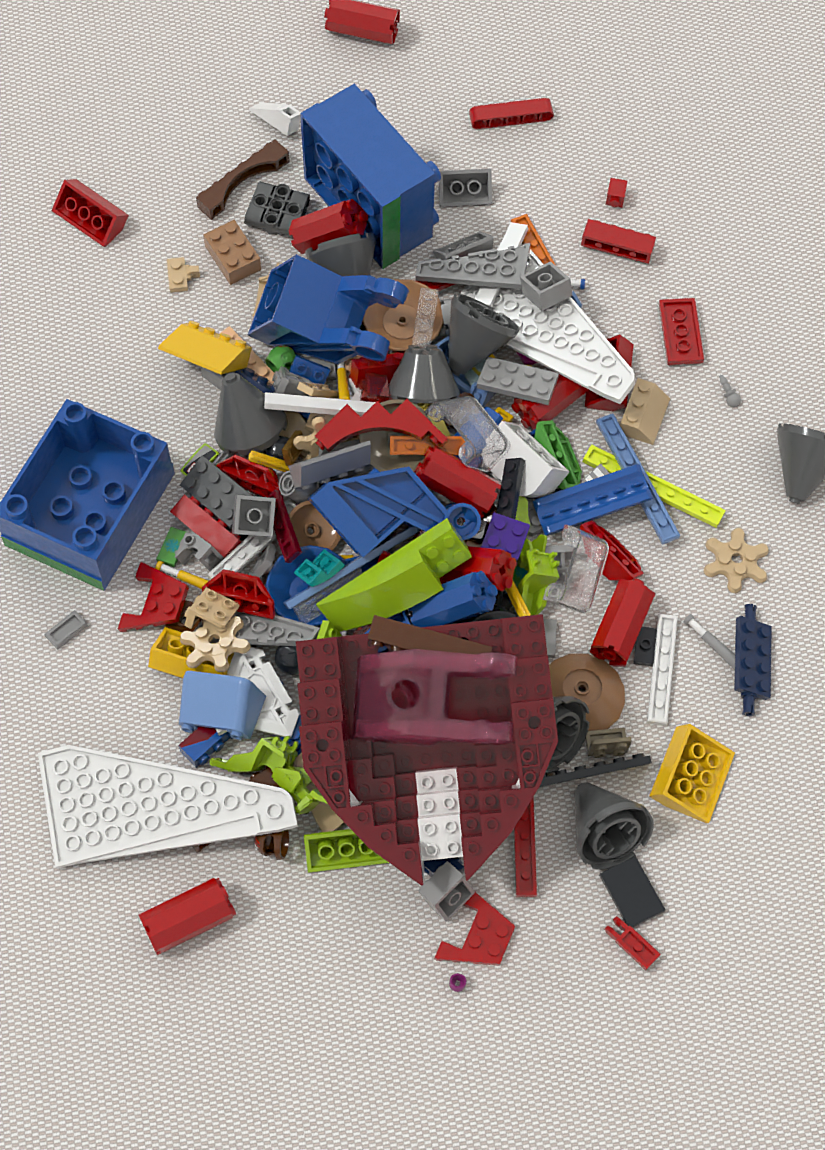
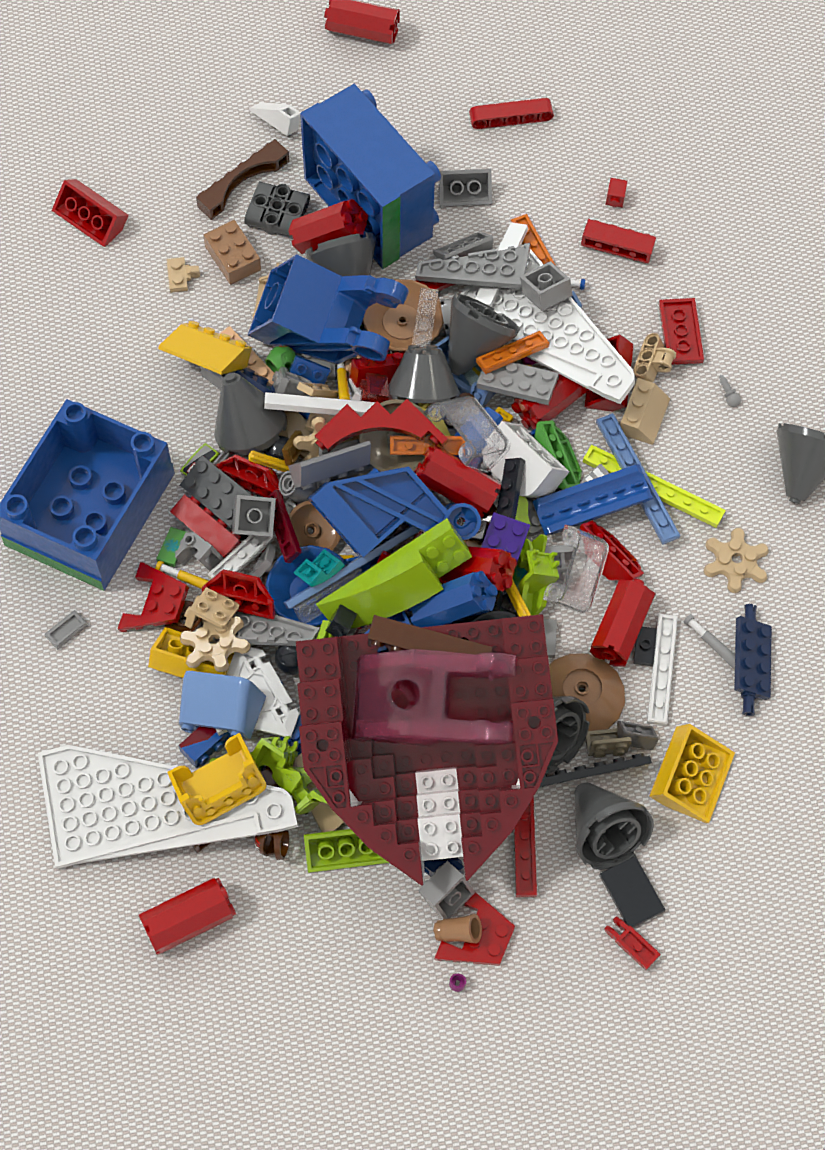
none -> yellow windscreen [167,733,266,825]
none -> black brick [325,604,357,637]
none -> medium nougat plant [433,914,482,943]
none -> orange tile [476,331,550,374]
none -> flat silver slope [617,721,659,750]
none -> tan piece [633,333,676,383]

